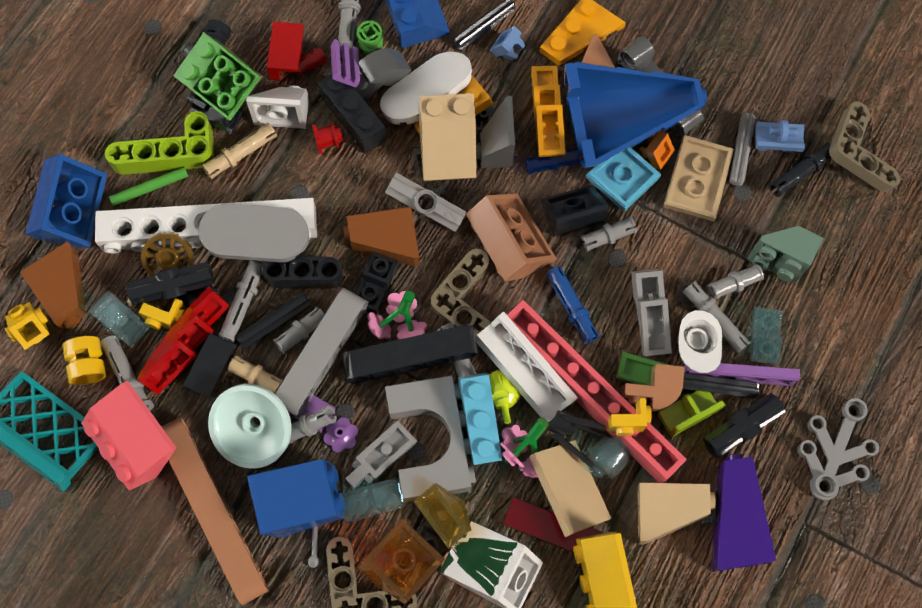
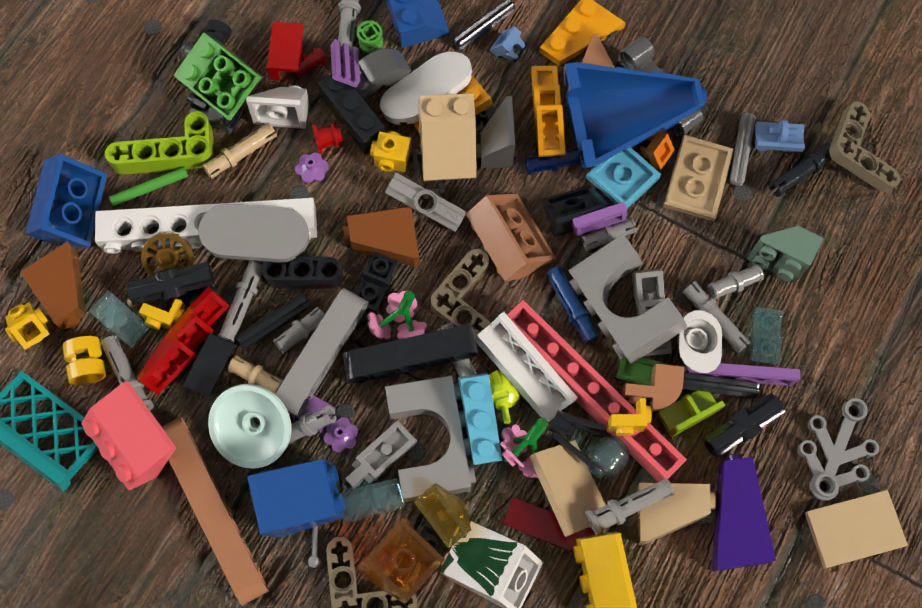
none -> medium lavender plant [295,153,328,183]
none -> yellow brick [370,131,411,172]
none -> light grey arch [568,234,688,364]
none -> medium lavender tile [572,202,627,236]
none -> light grey pin [585,478,674,536]
none -> tan tile [805,490,908,569]

